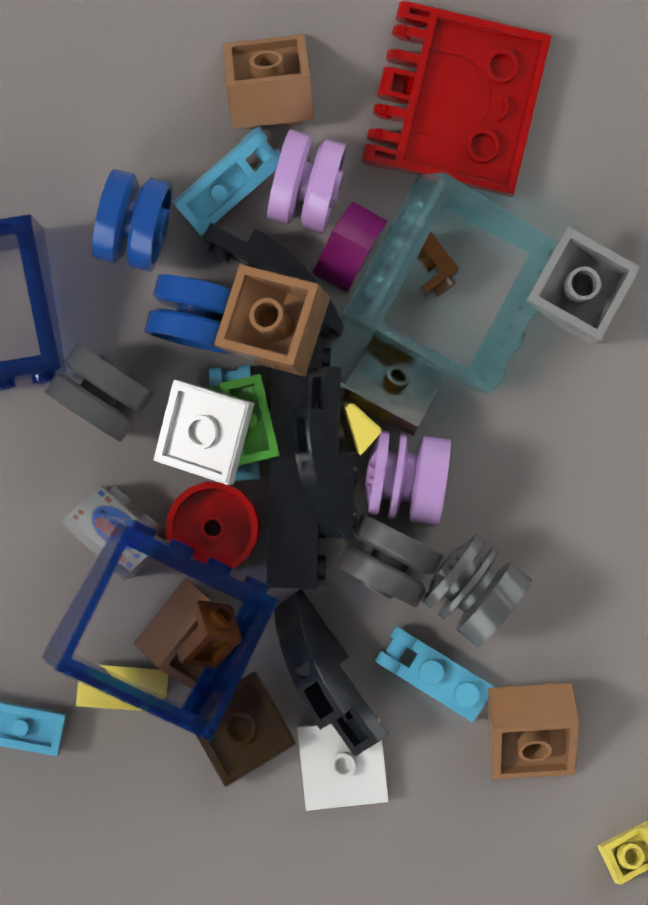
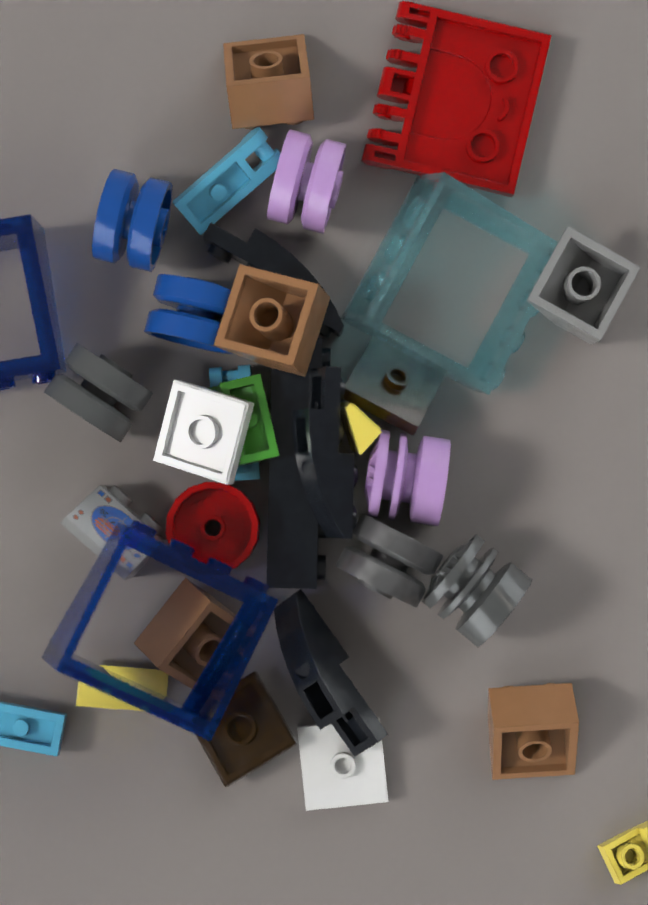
reddish brown bracket [176,600,242,668] -> none
magenta slope [312,201,388,293] -> none
medium azure plate [374,626,495,723] -> none
reddish brown bracket [414,229,459,297] -> none

